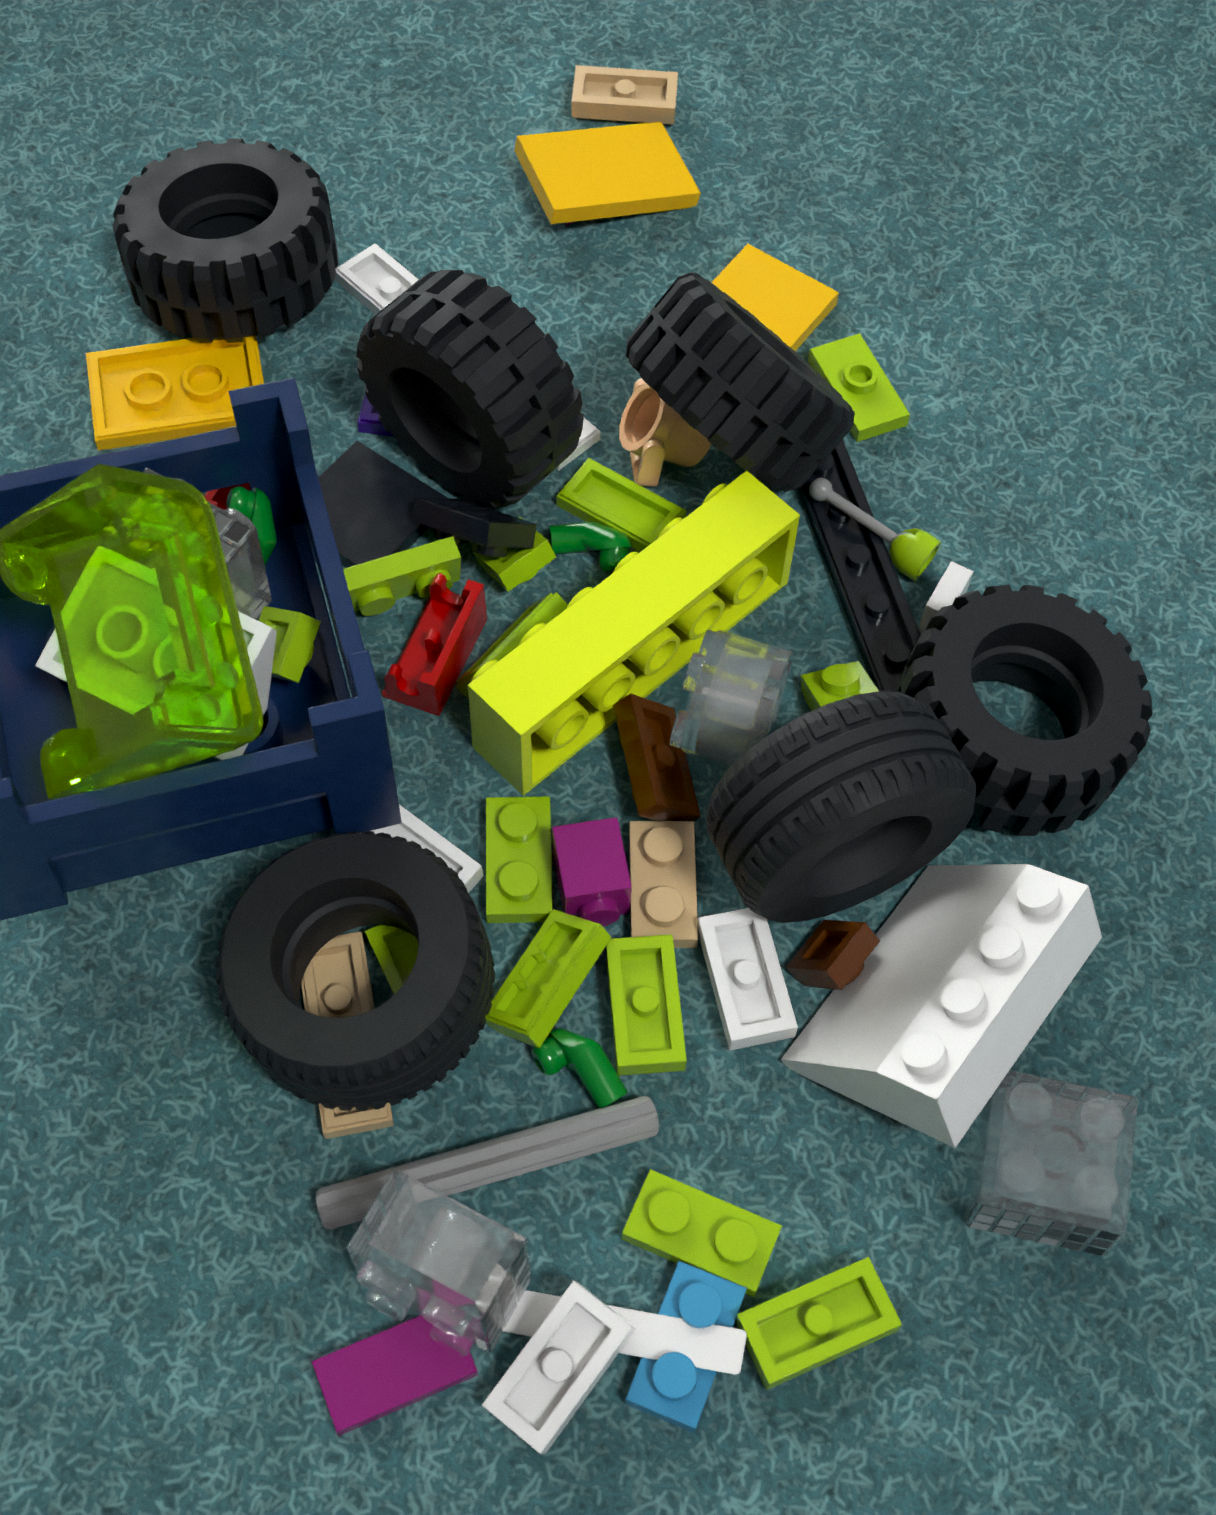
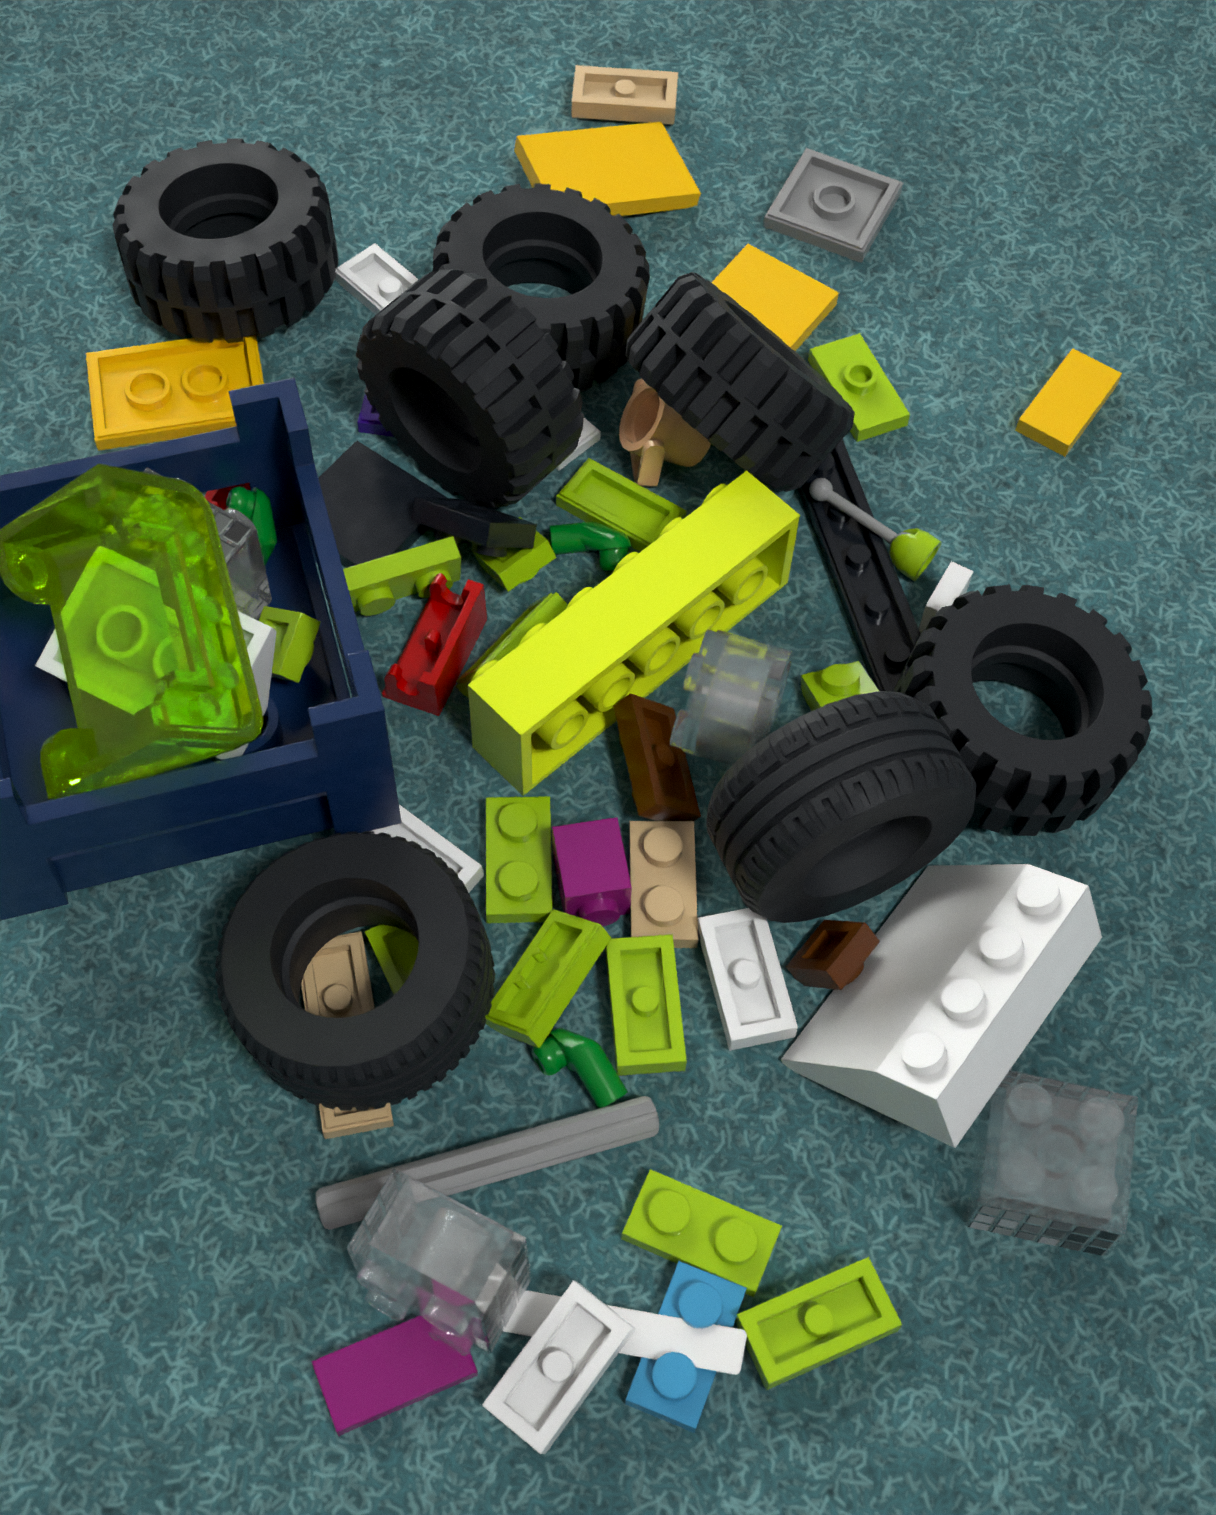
none -> black tyre [433,183,650,392]
none -> light grey tile [763,148,903,263]
none -> yellow tile [1015,348,1122,457]

